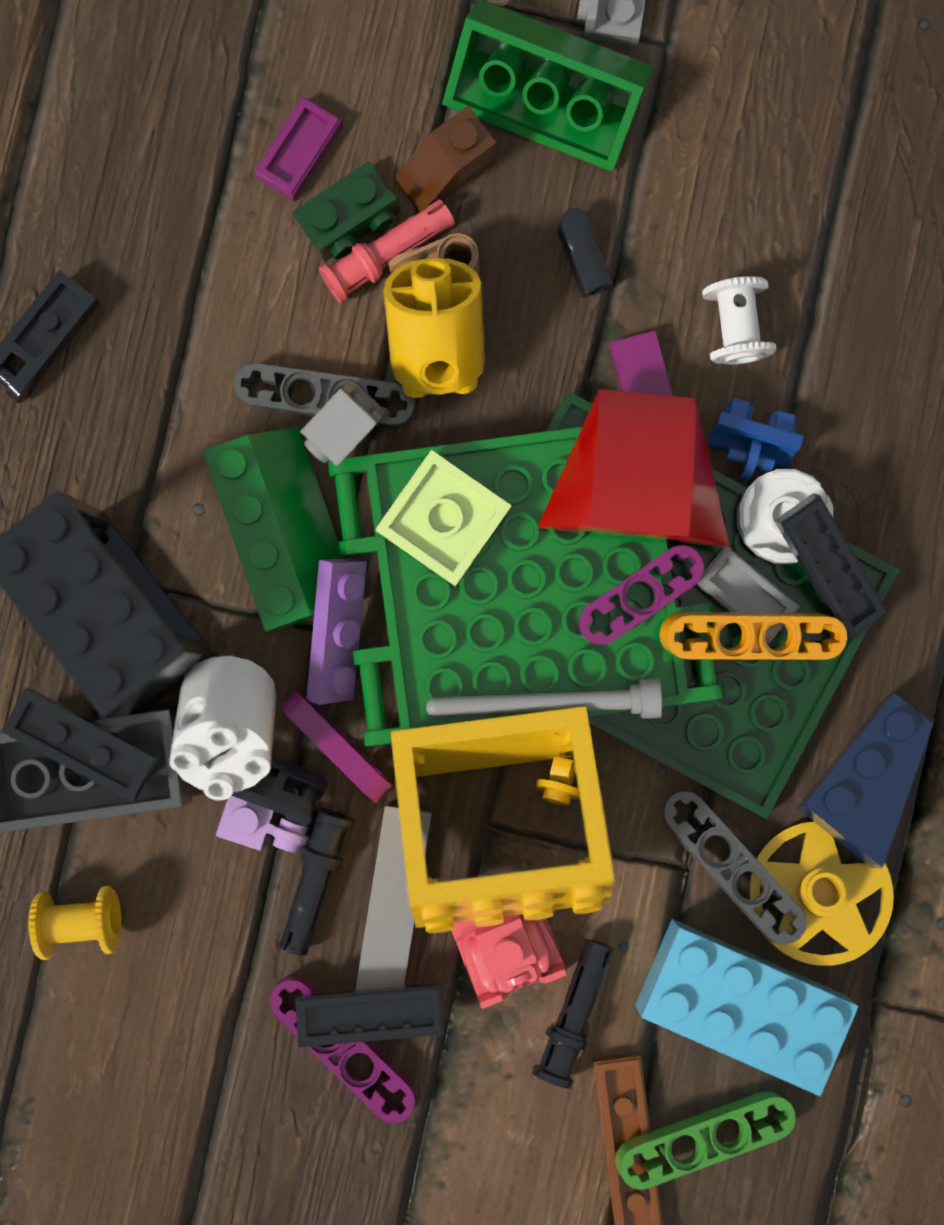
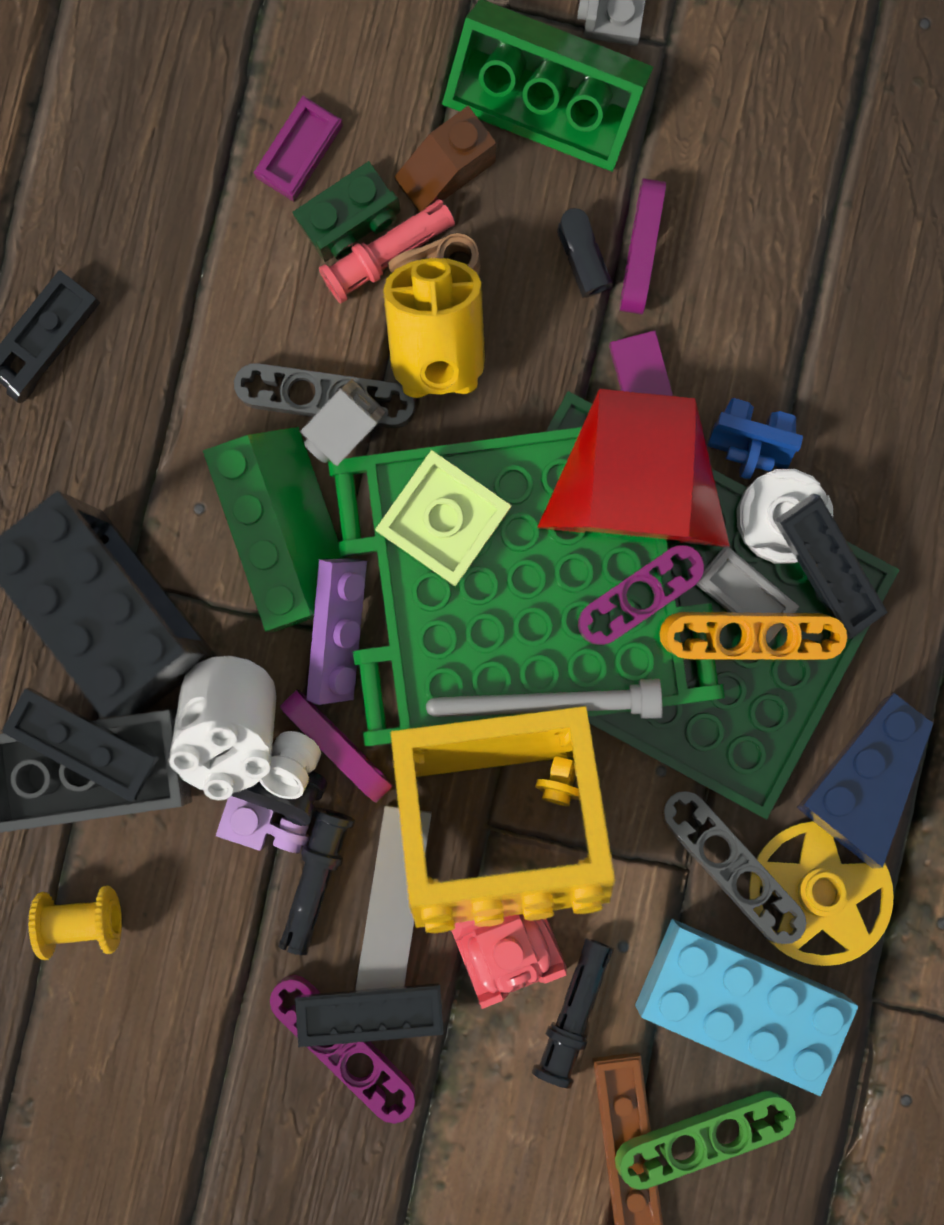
white hose [702,276,777,365] -> none
none -> white wheel [260,731,321,799]
none -> magenta beam [619,178,666,315]

